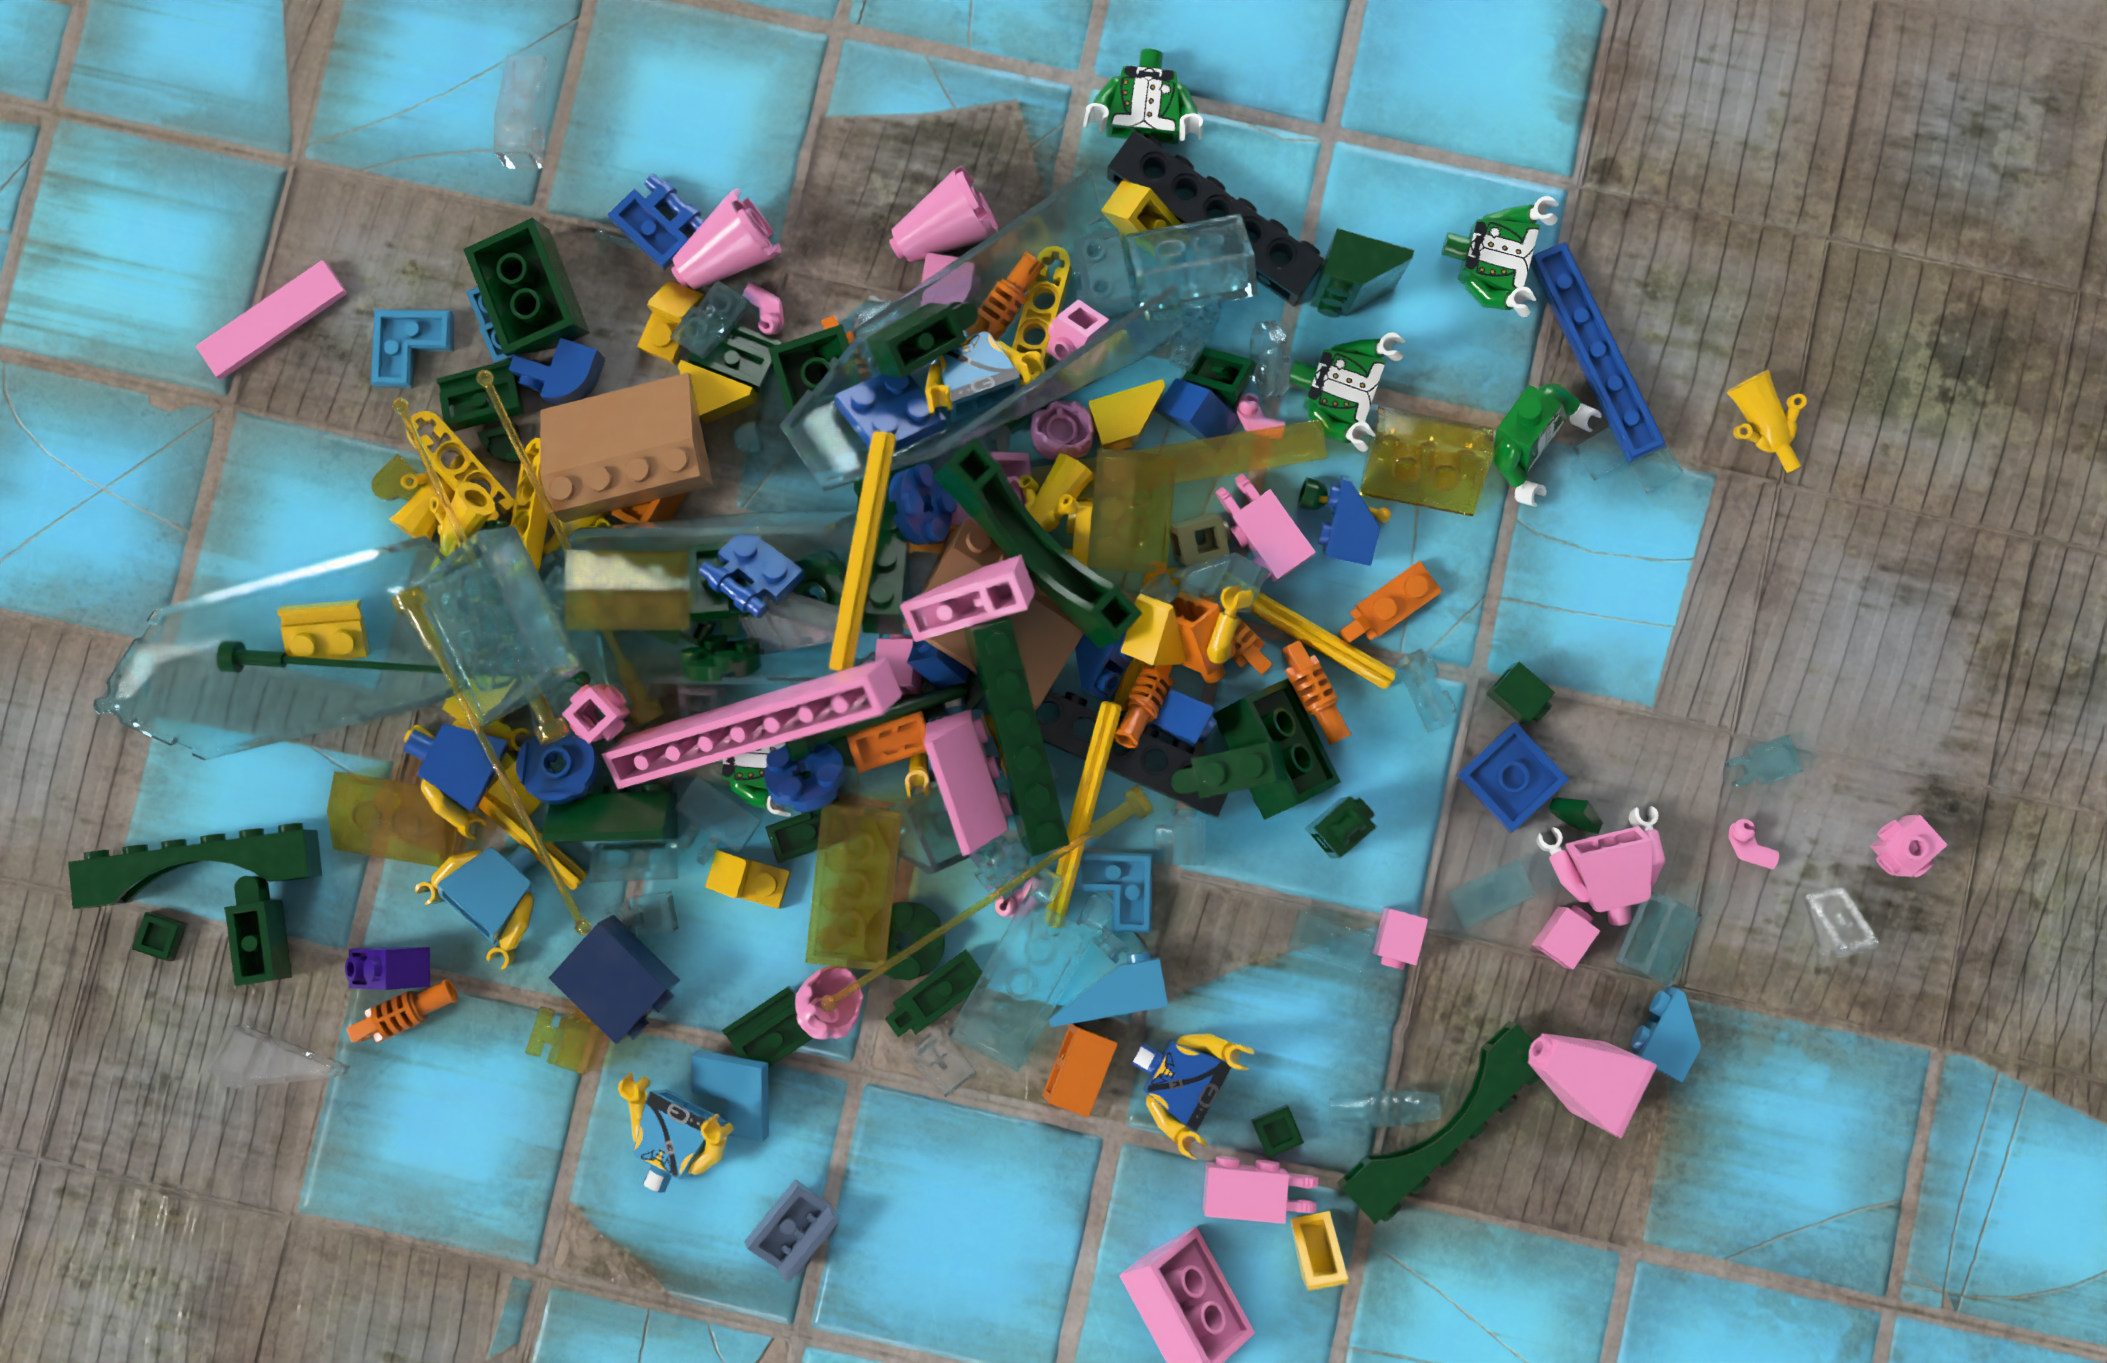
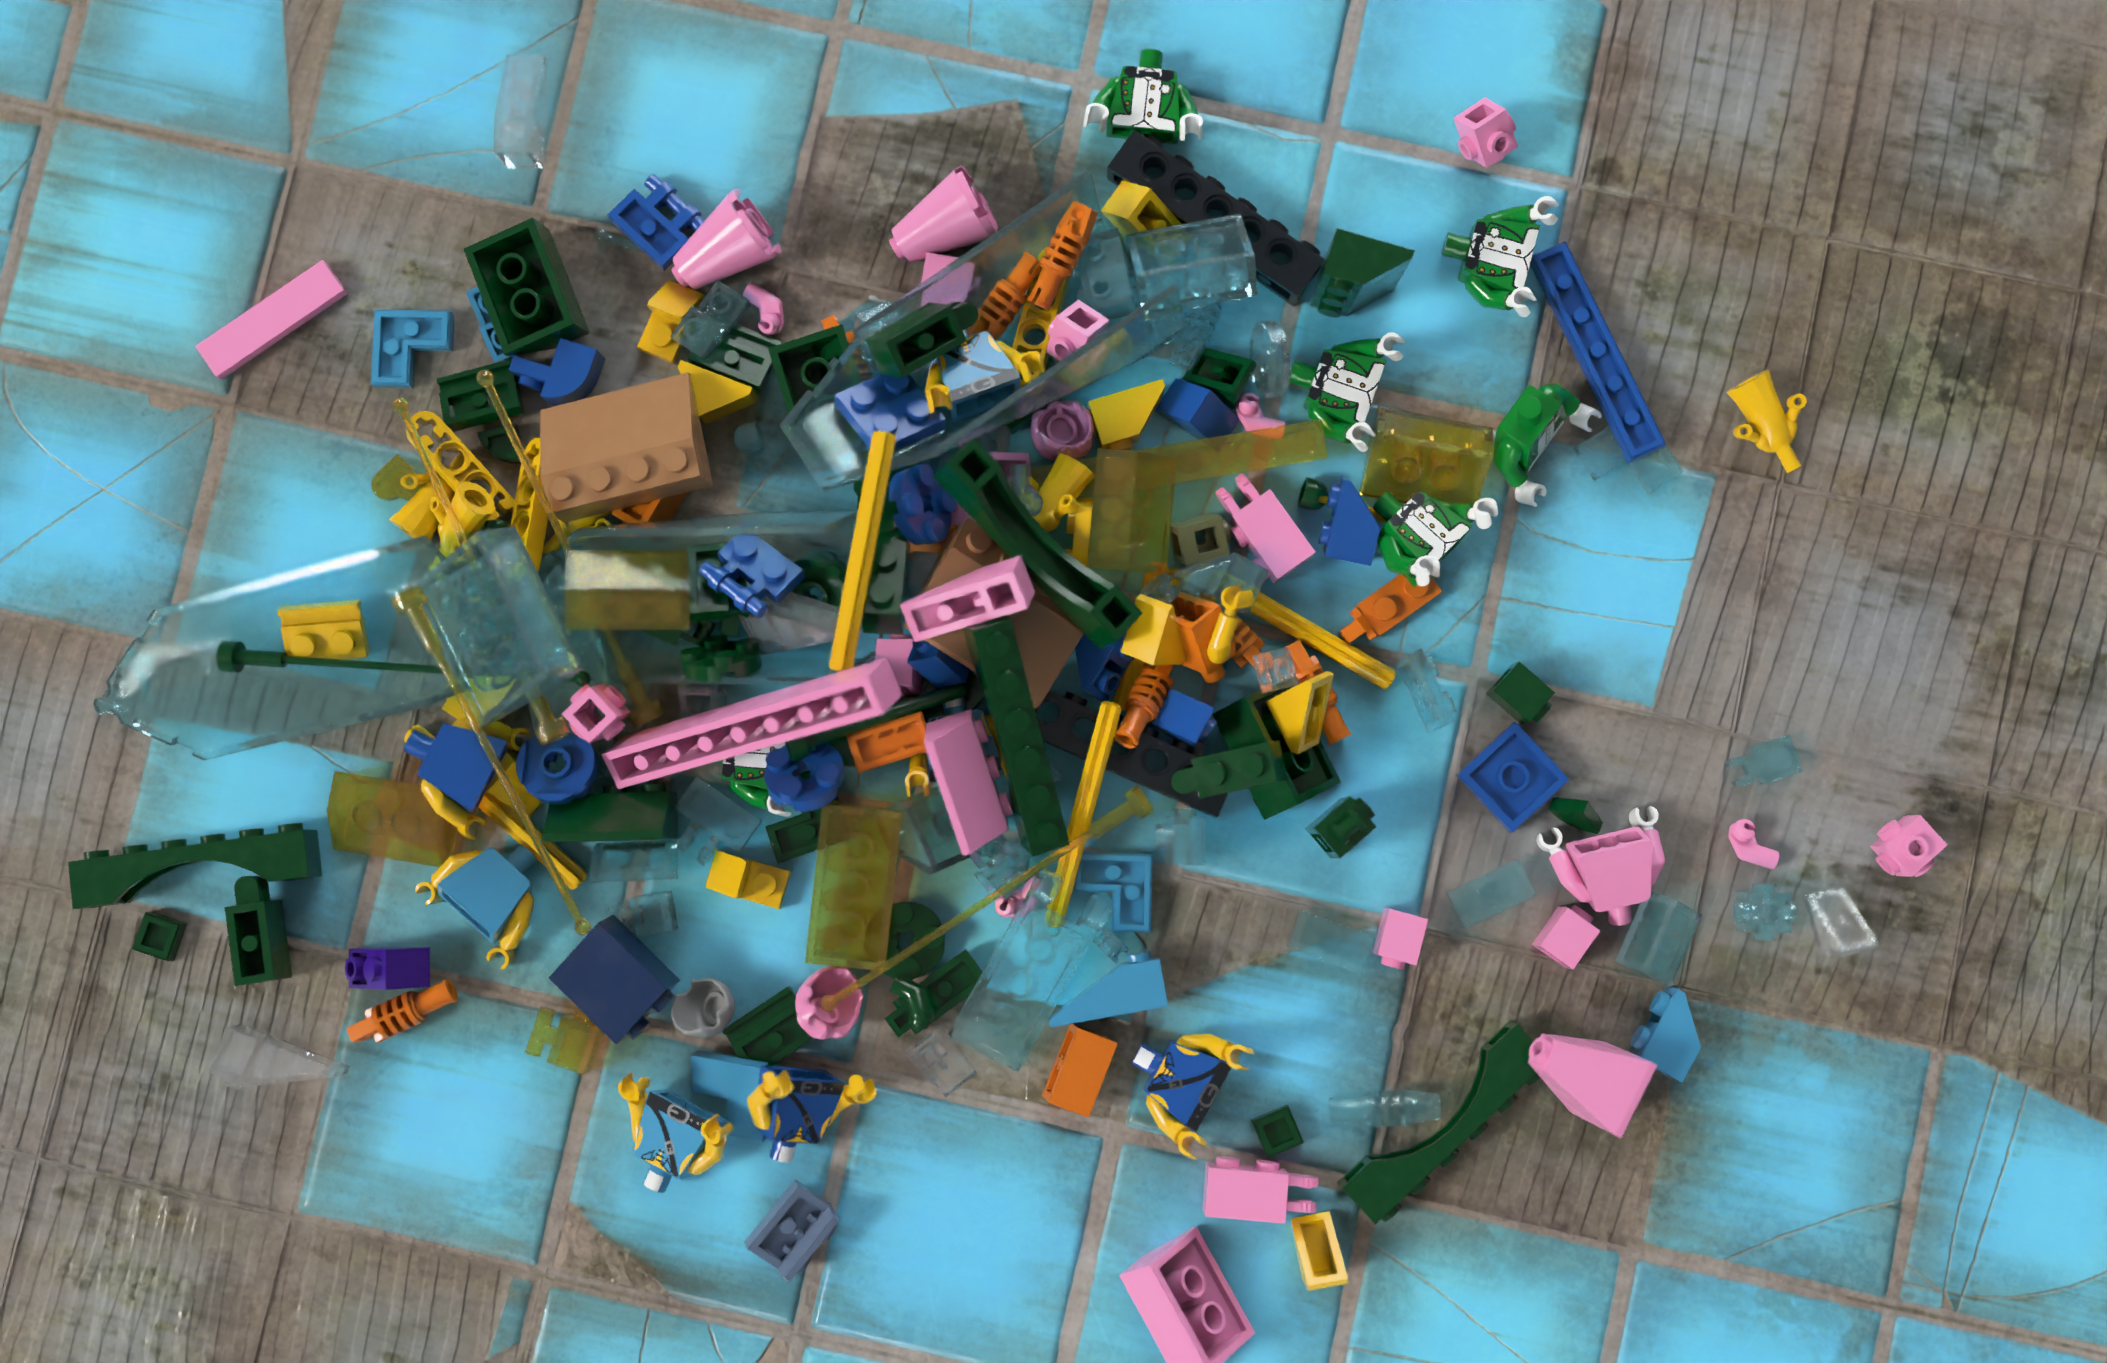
none -> light grey hair [671,977,735,1038]
none -> torso [747,1065,877,1163]
none -> dark green arm [889,974,936,1030]
none -> clear light blue arm [1009,464,1043,517]
none -> orange hinge [1027,201,1098,311]
none -> clear plate [1252,647,1299,694]
none -> yellow slope [1266,671,1334,754]
none -> torso [1372,491,1498,587]
none -> bright pink brick [1454,97,1518,168]
none -> clear light blue brick [1733,884,1797,941]

